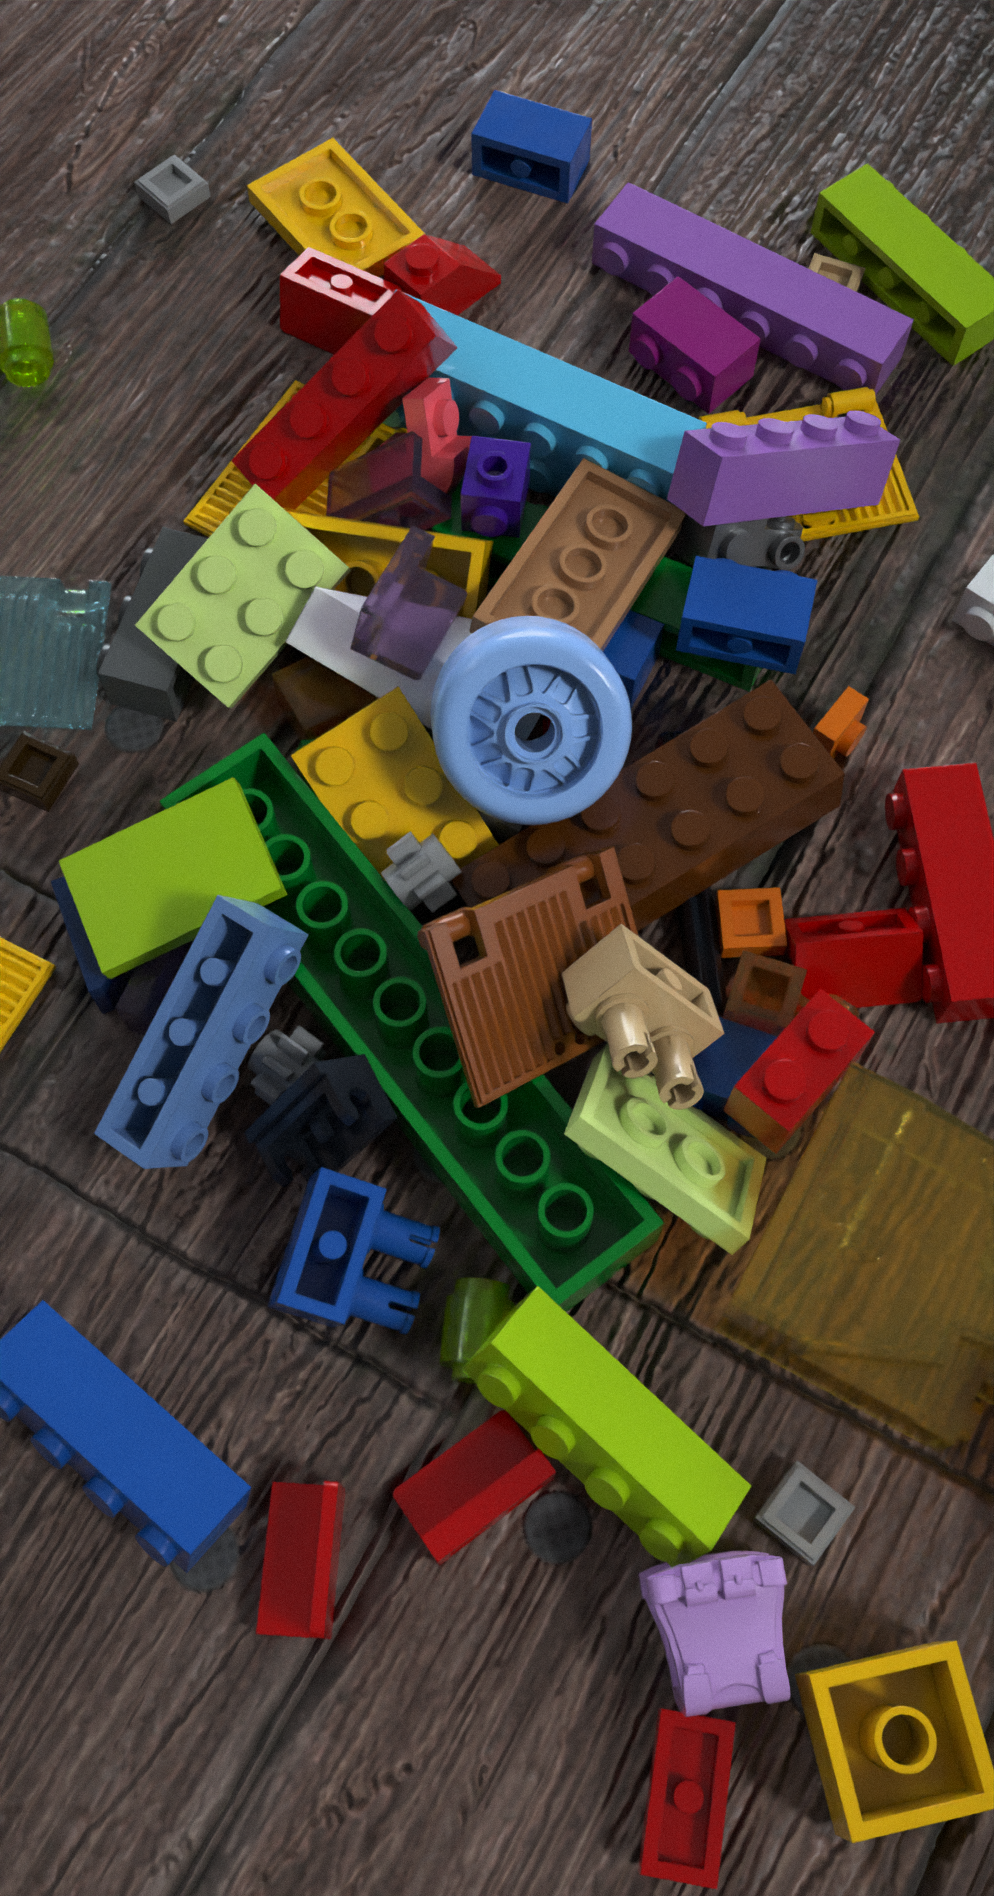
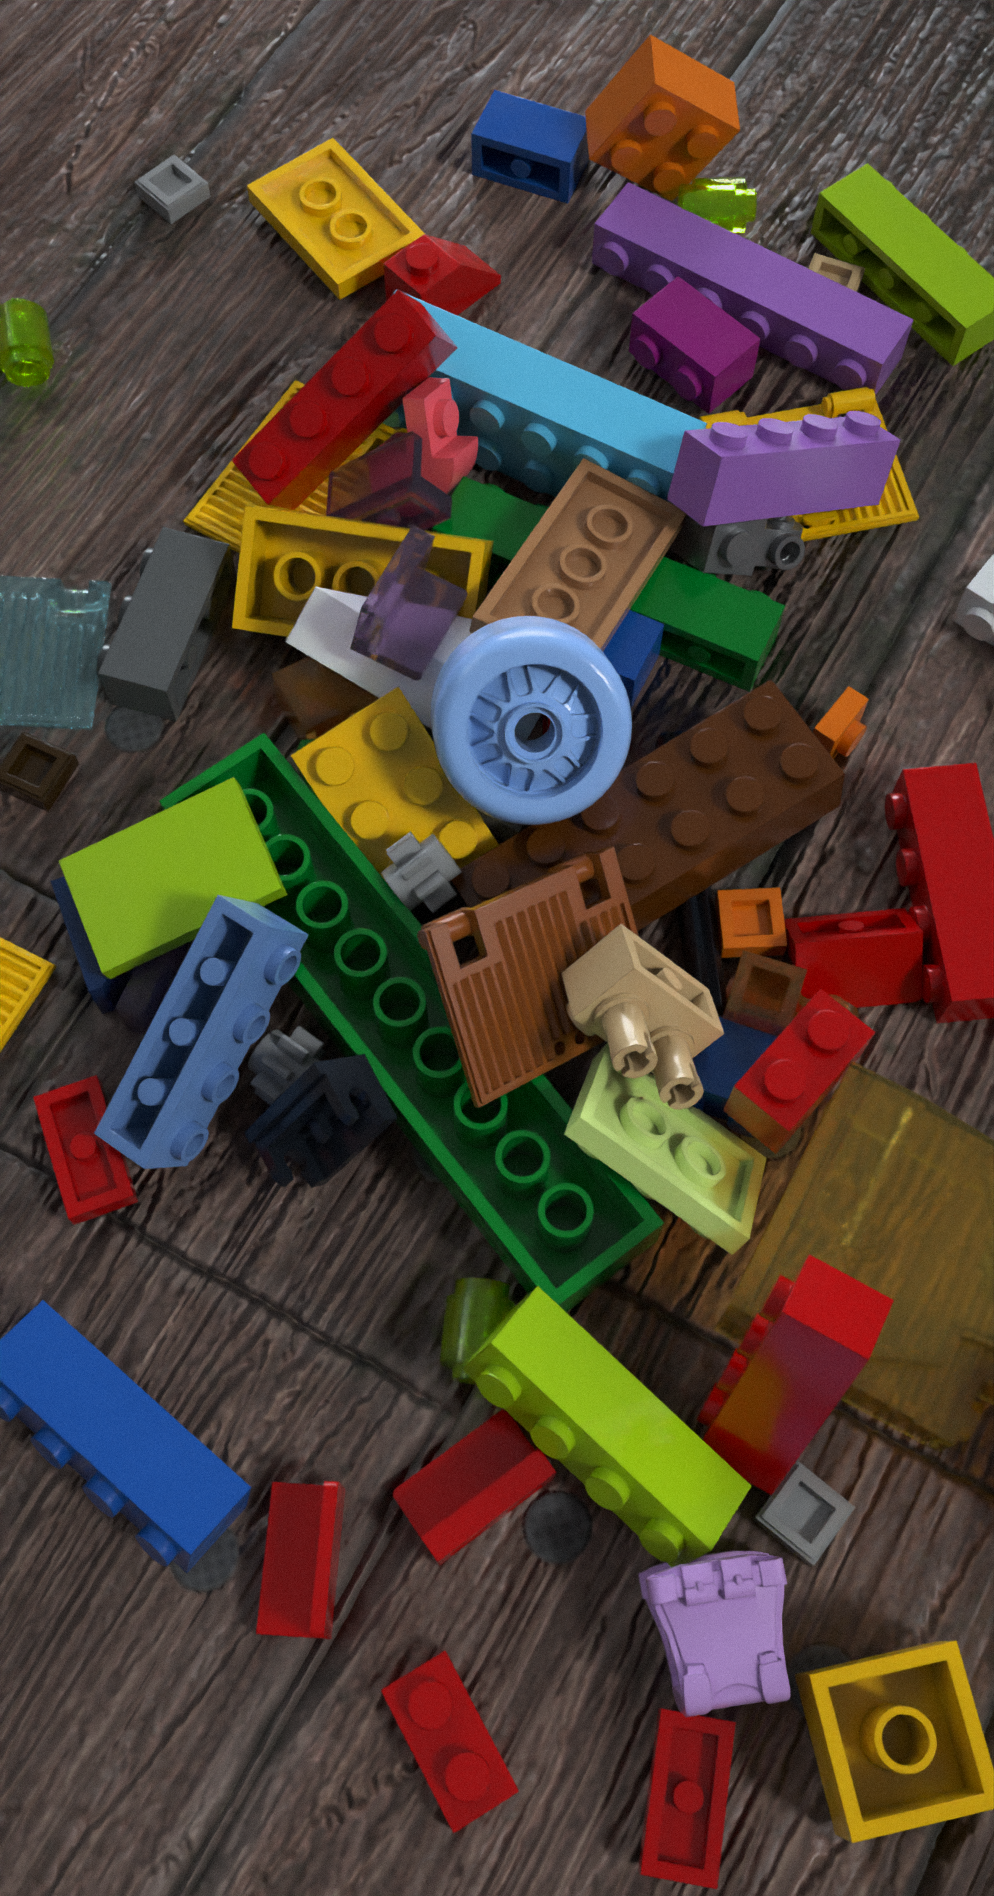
yellowish green plate [135,484,351,708] -> none
blue brick [267,1167,440,1335] -> none
red panel [280,247,403,354] -> none
dark purple brick [460,436,531,538] -> none
blue brick [676,556,817,675] -> none
none -> red plate [33,1075,138,1225]
none -> red plate [381,1650,519,1834]
none -> orange brick [585,34,740,201]
none -> clear neon green brick [678,176,757,234]
none -> red brick [696,1254,894,1495]

